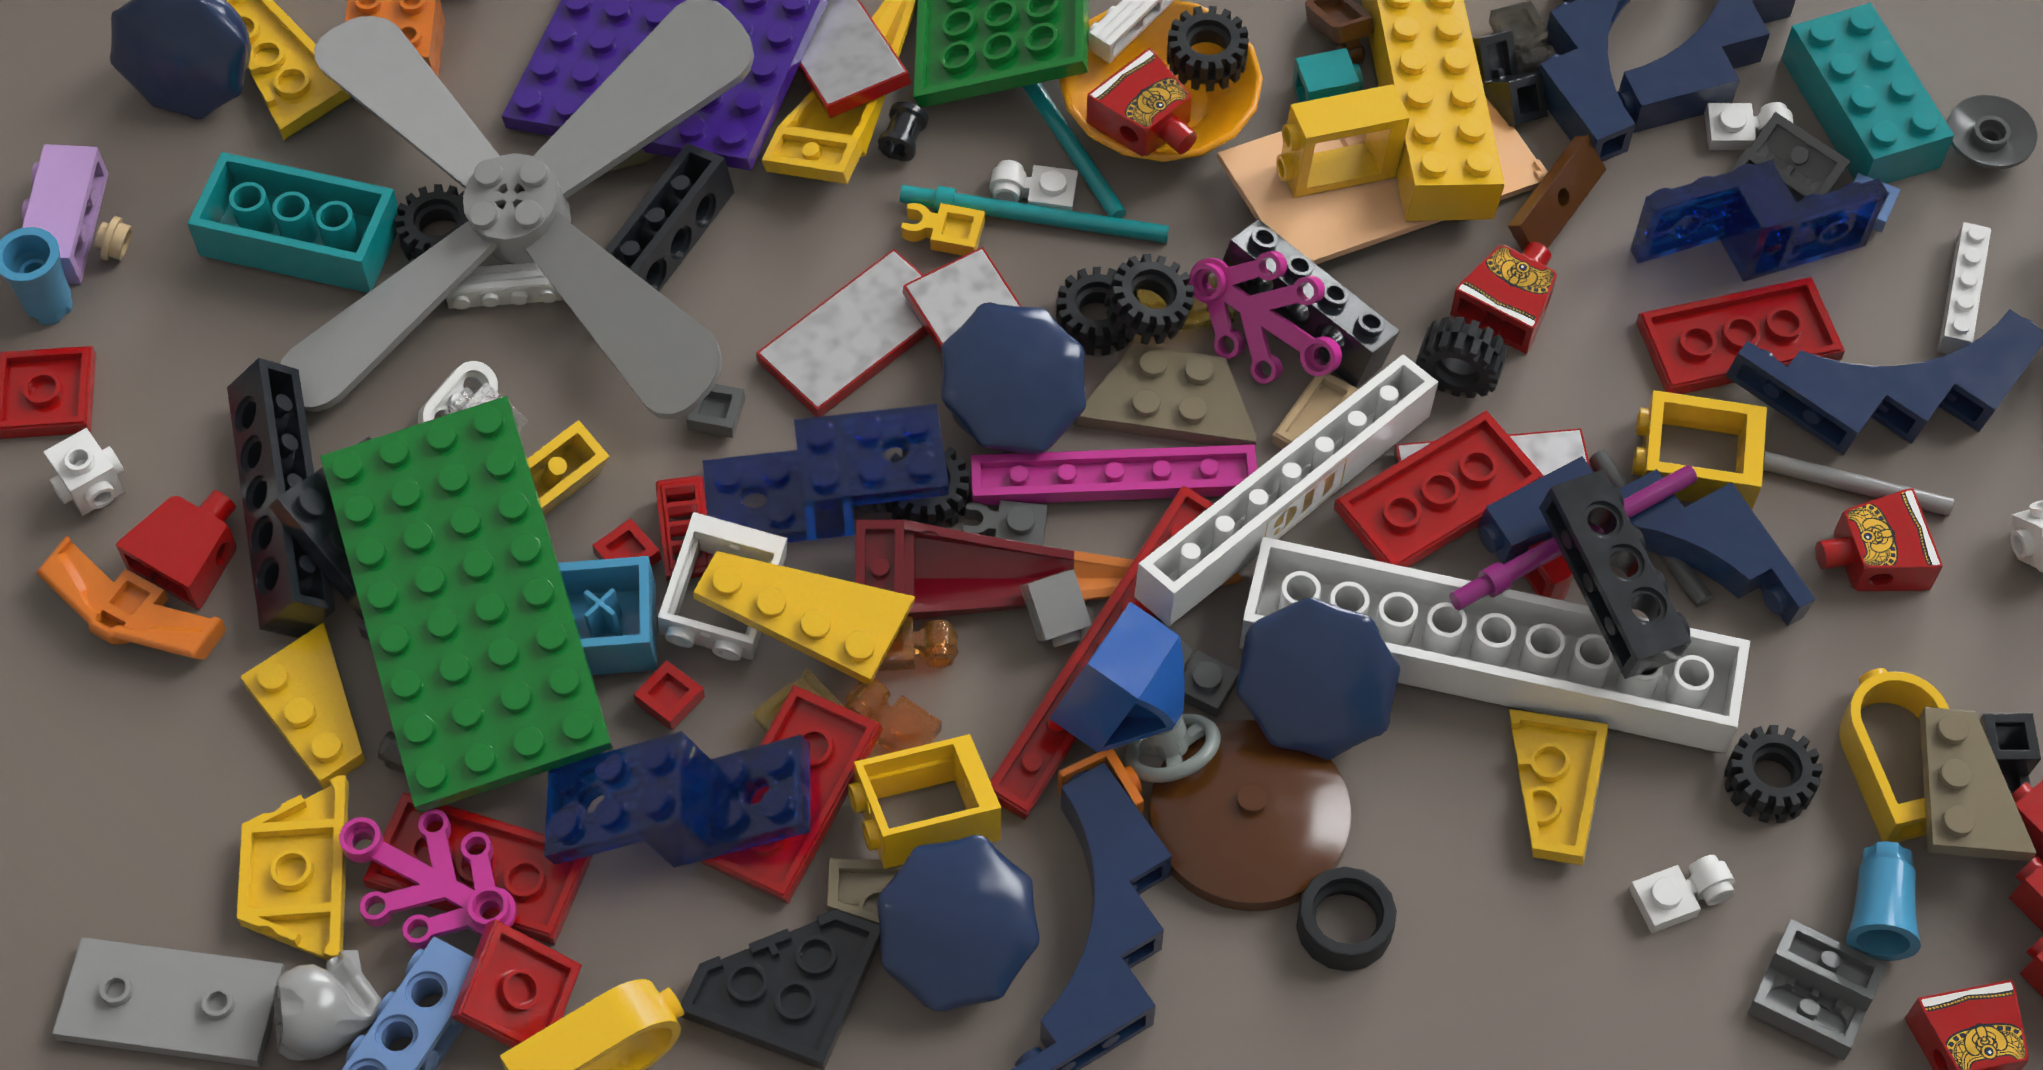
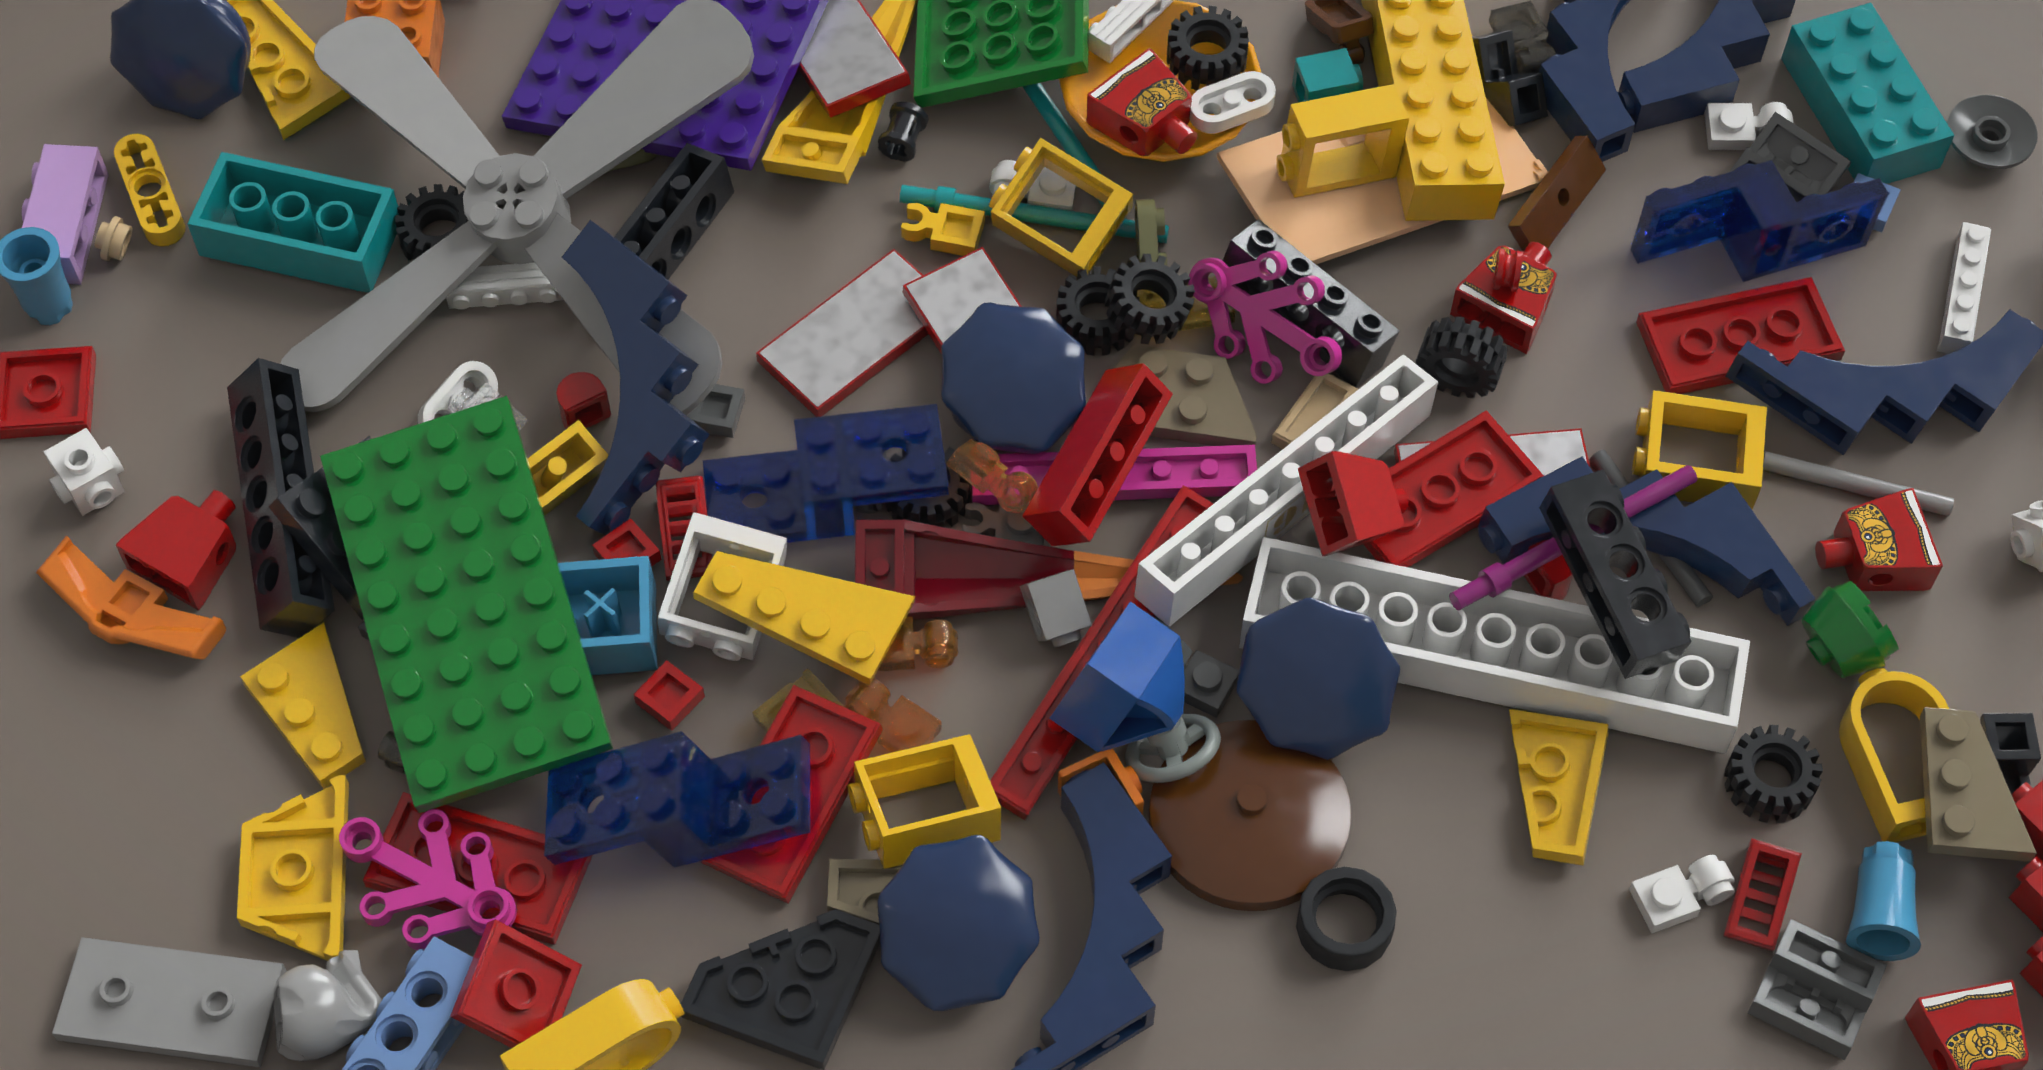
none -> yellow beam [114,134,185,246]
none -> red brick [556,372,611,429]
none -> dark blue arch [562,220,710,535]
none -> clear orange plate [946,439,1038,513]
none -> yellow window [989,137,1133,277]
none -> red brick [1022,363,1173,546]
none -> olive plate [1135,199,1167,290]
none -> white plate [1190,71,1276,133]
none -> red torso [1297,451,1409,556]
none -> red bush [1493,248,1523,293]
none -> red slope [1723,838,1802,952]
none -> green cone [1801,581,1899,678]

